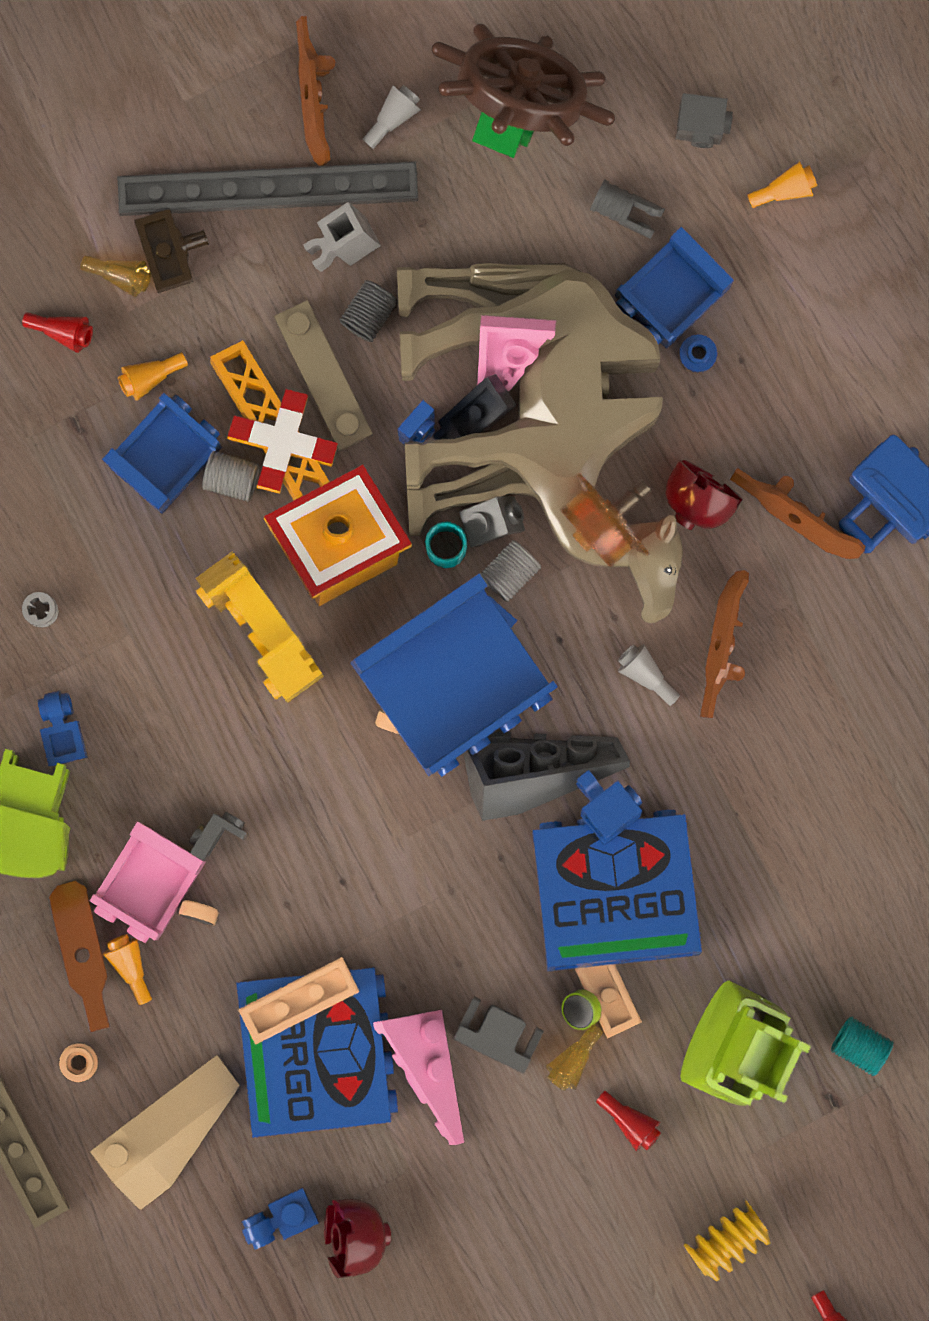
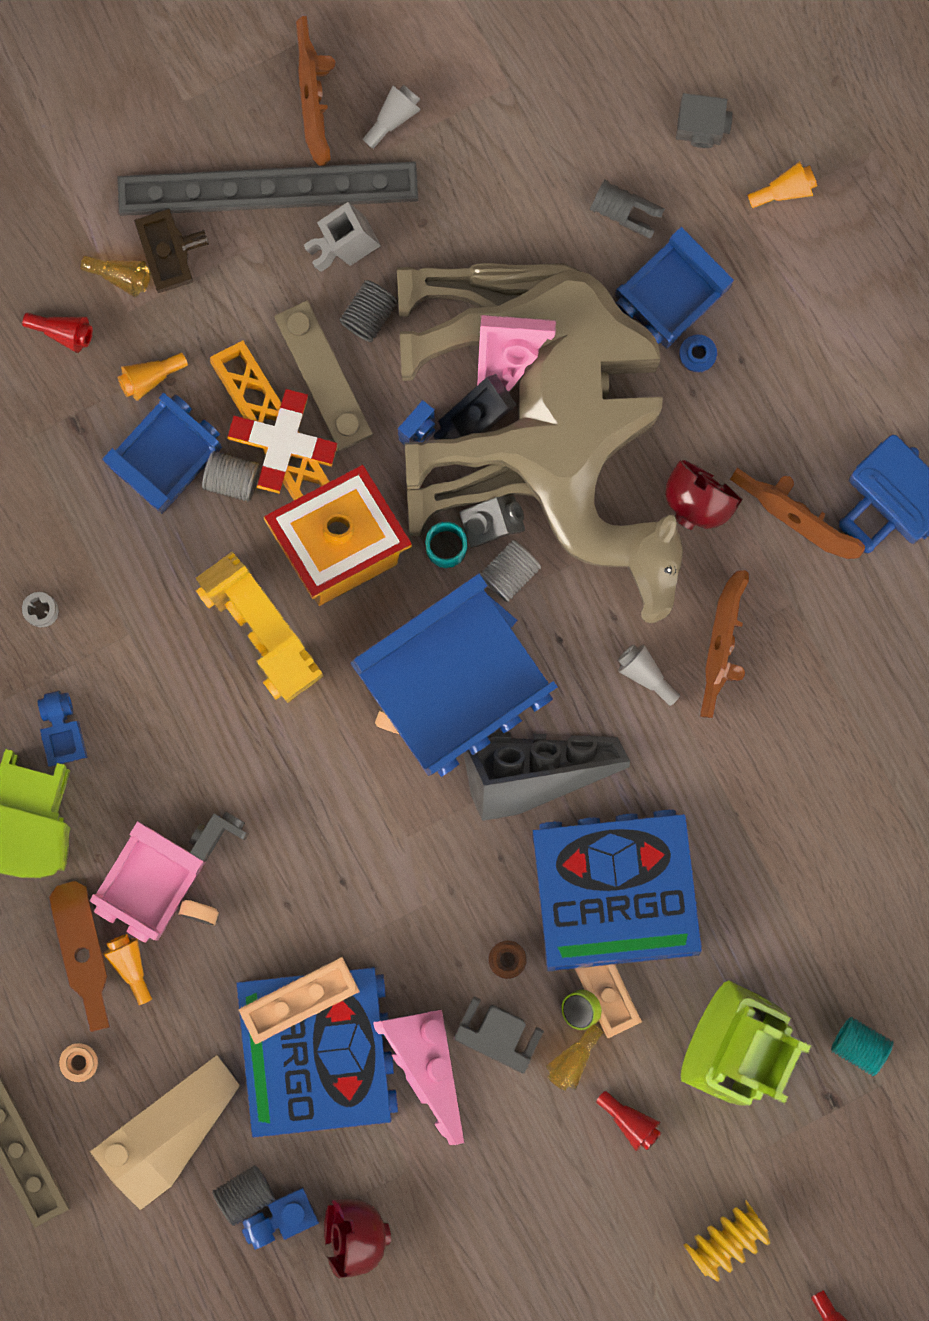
reddish brown brick [431,24,615,158] -> none
clear orange piece [560,472,652,568] -> none
blue brick [576,770,642,845] -> none
none -> dark grey piece [213,1165,275,1226]
none -> reddish brown plate [488,940,527,979]

